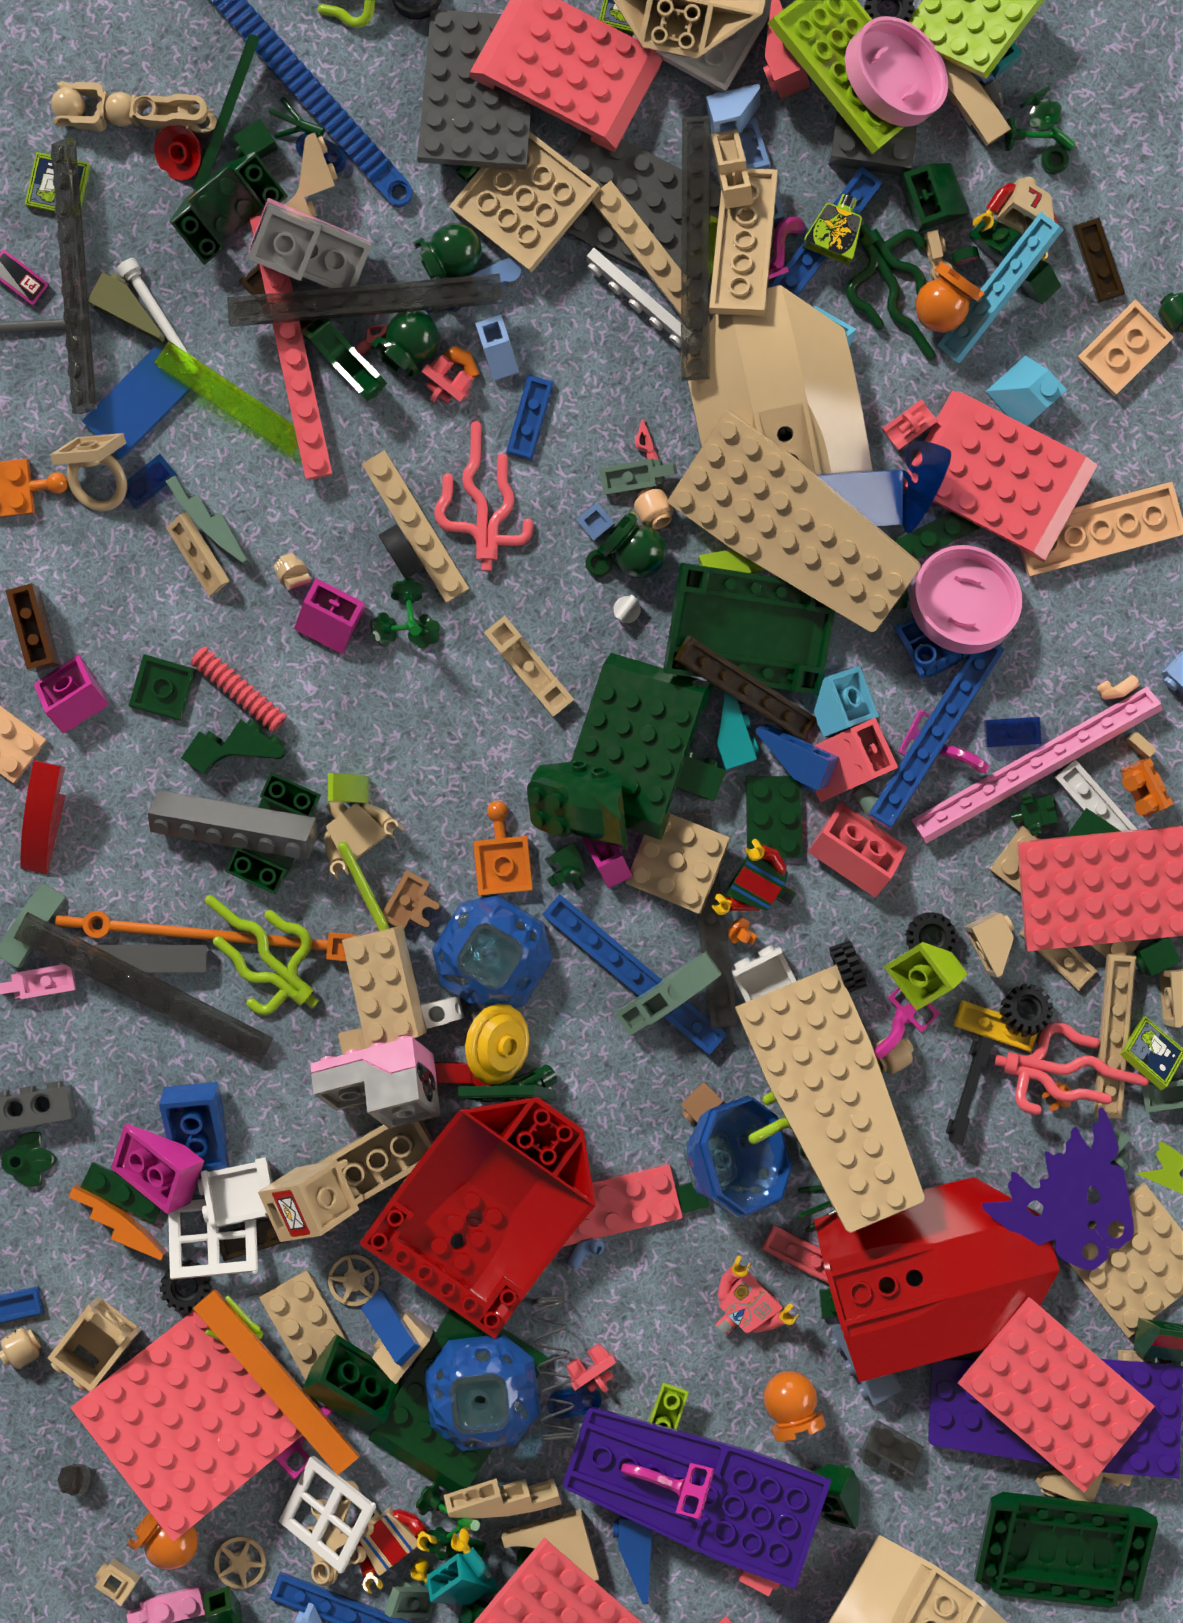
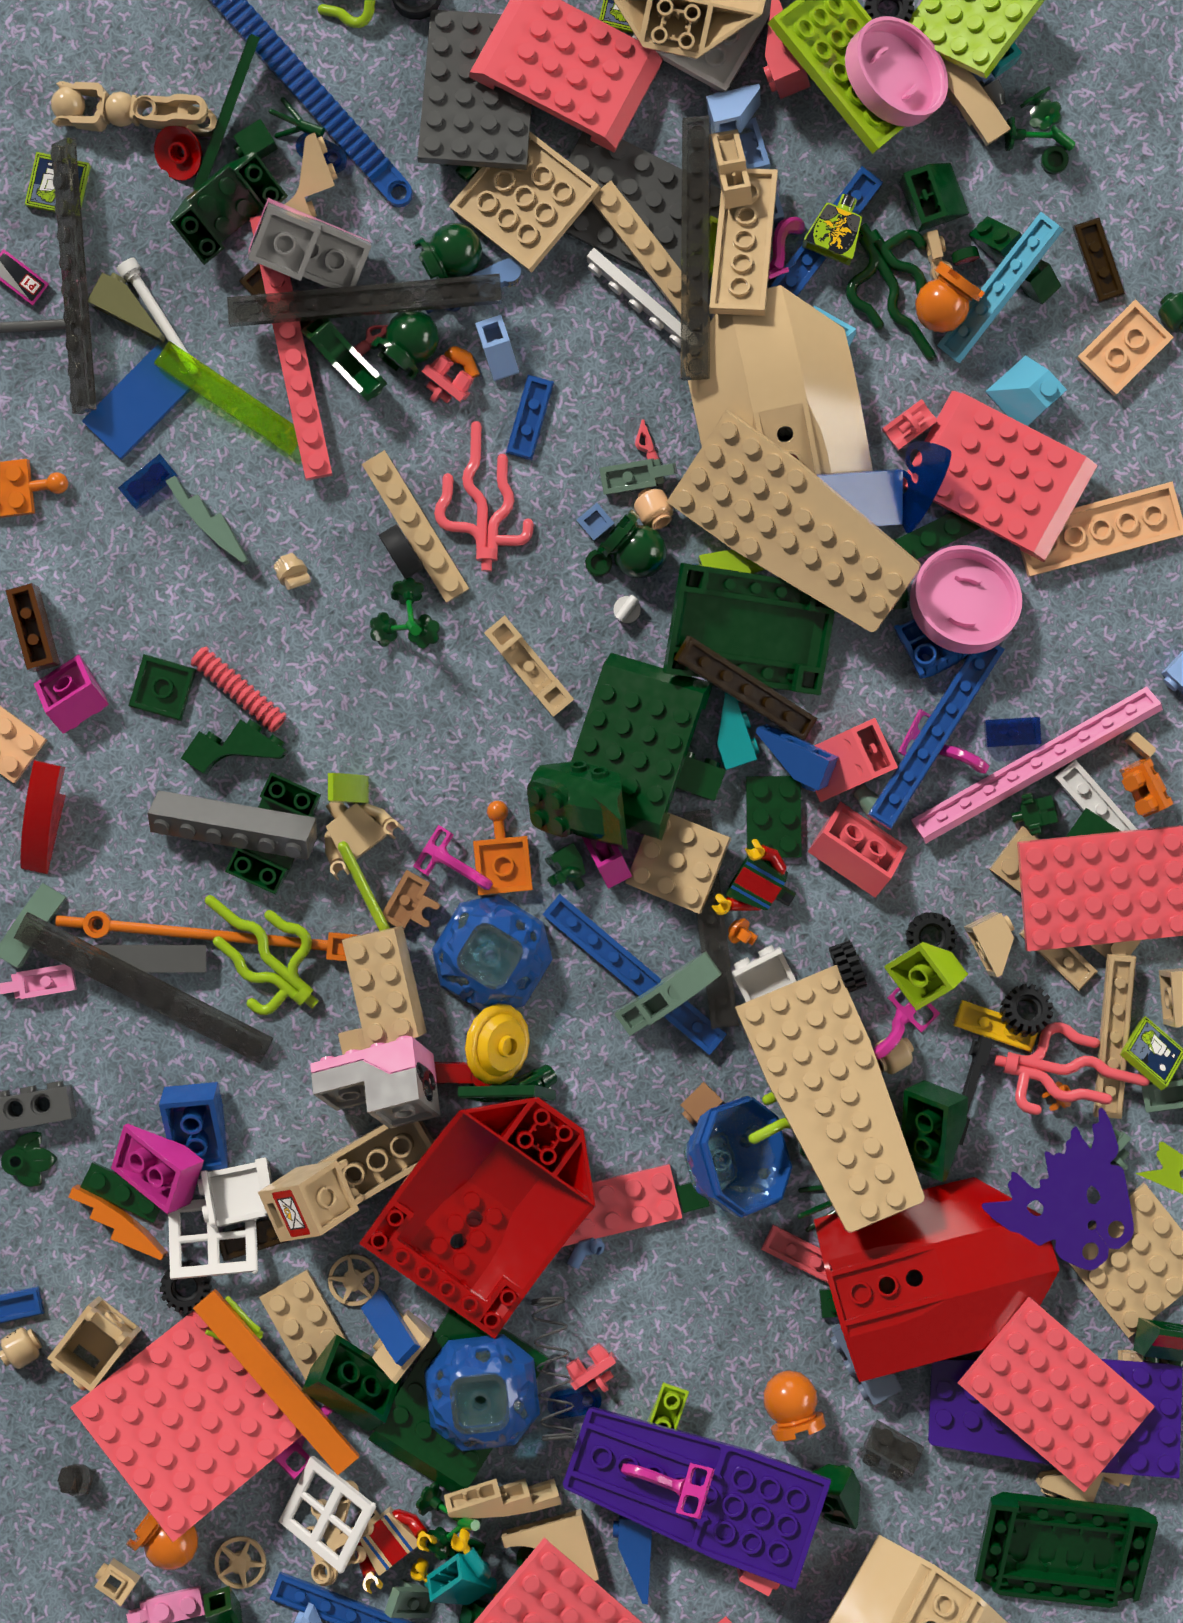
tan tile [50,433,127,511] -> none
tan plate [166,512,229,596] -> none
dark pink slope [294,578,368,655] -> none
white leg [420,996,465,1029] -> none
coral torso [715,1256,800,1336] -> none
medium azure slope [814,666,879,737] -> none
dark grey slope [828,111,917,176] -> none
tan torso [973,177,1058,261] -> none
light nougat arm [1097,675,1140,700] -> none
dark green brick [1134,937,1181,976] -> none
none -> dark pink piece [413,825,493,890]
none -> dark green slope [901,1080,969,1182]

